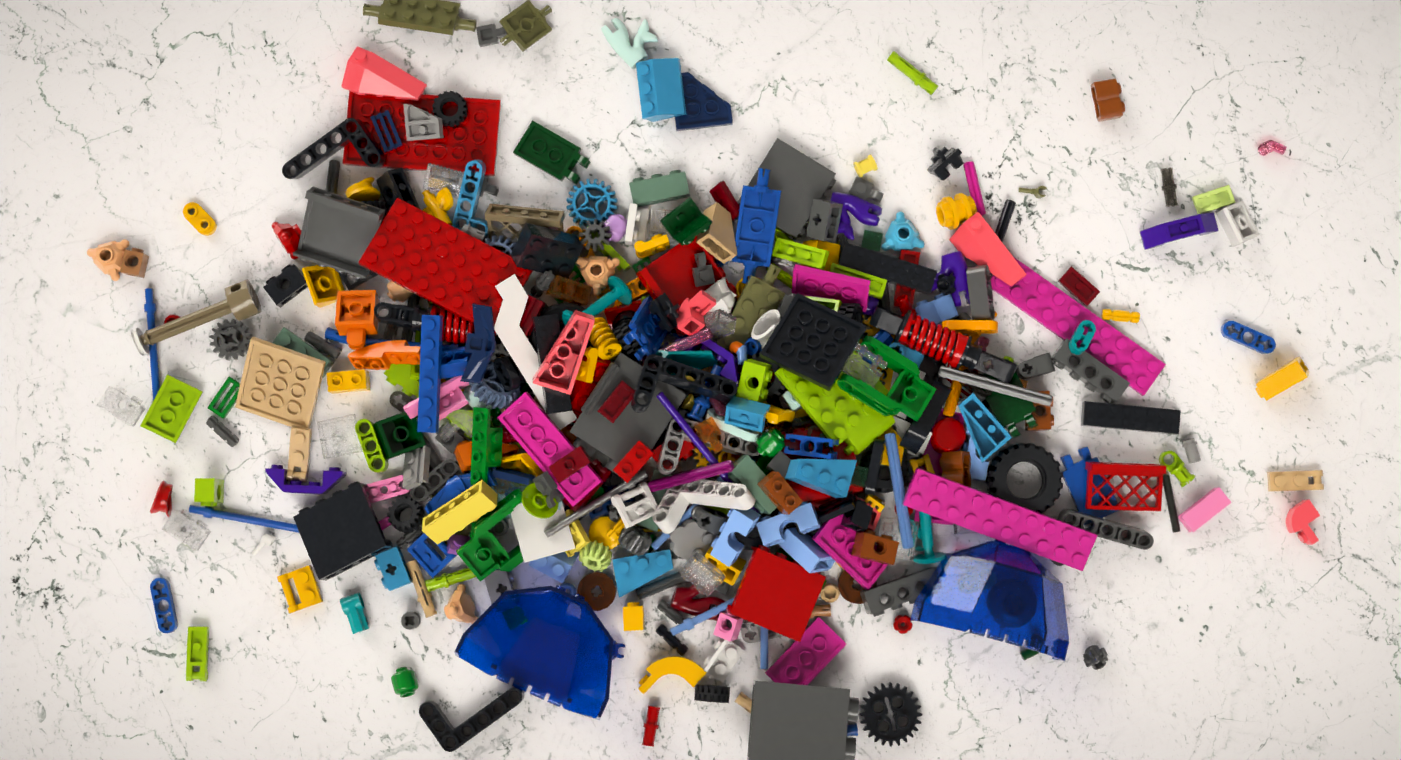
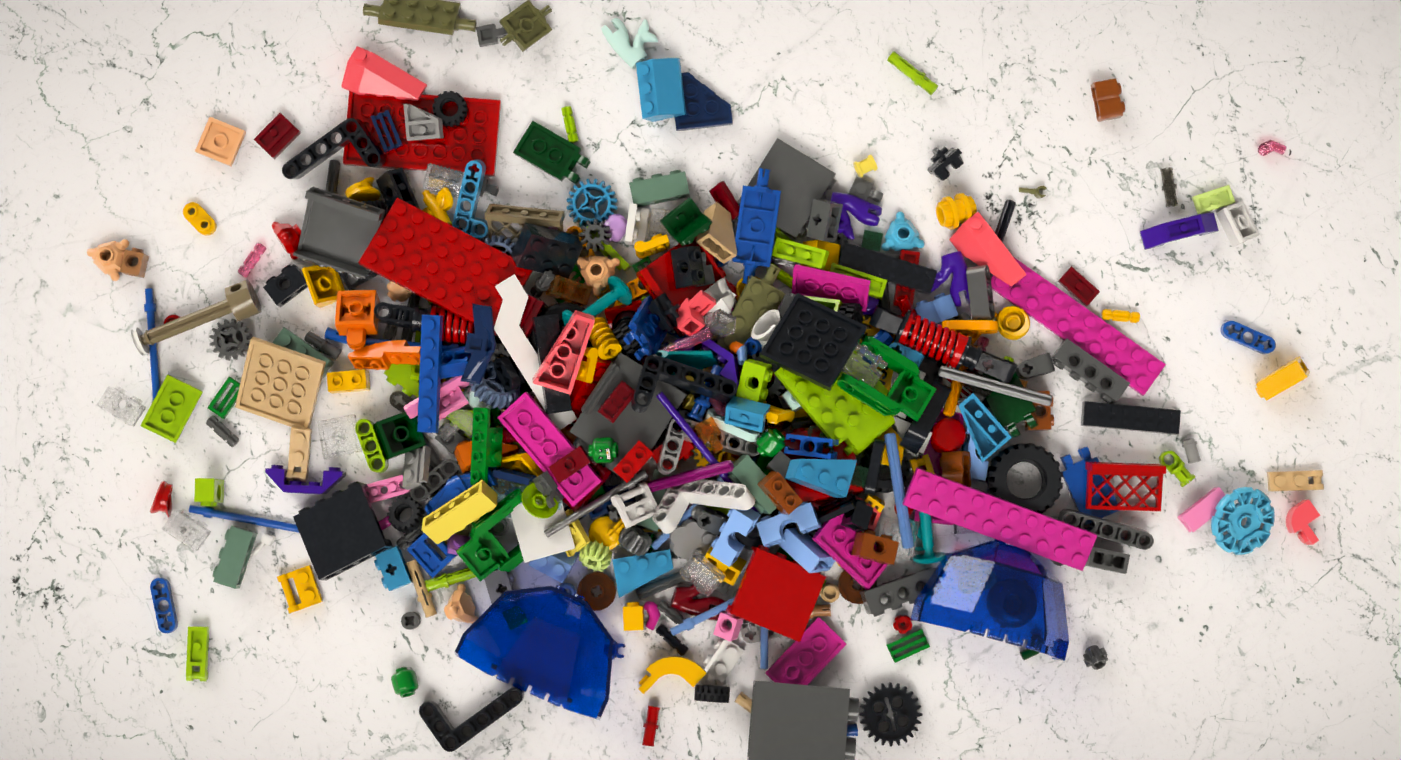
teal piece [340,592,370,634] -> none
light grey pin [461,224,486,242] -> none
black plate [937,274,956,294] -> none
dark pink axle [963,161,986,216] -> none
teal beam [1068,320,1096,355] -> none
pearl dark grey bar [1163,474,1181,533] -> none
none -> light nougat plate [195,117,246,167]
none -> sand green brick [212,526,257,589]
none -> clear pink axle [237,243,266,278]
none -> dark red plate [254,113,301,160]
none -> lime axle [561,106,579,143]
none -> green head [588,437,618,463]
none -> dark pink arm [644,601,661,630]
none -> black brick [670,246,706,289]
none -> green tile [886,629,930,663]
none -> yellow piece [996,306,1030,340]
none -> dark grey brick [1085,547,1130,574]
none -> medium azure plate [1211,487,1275,555]

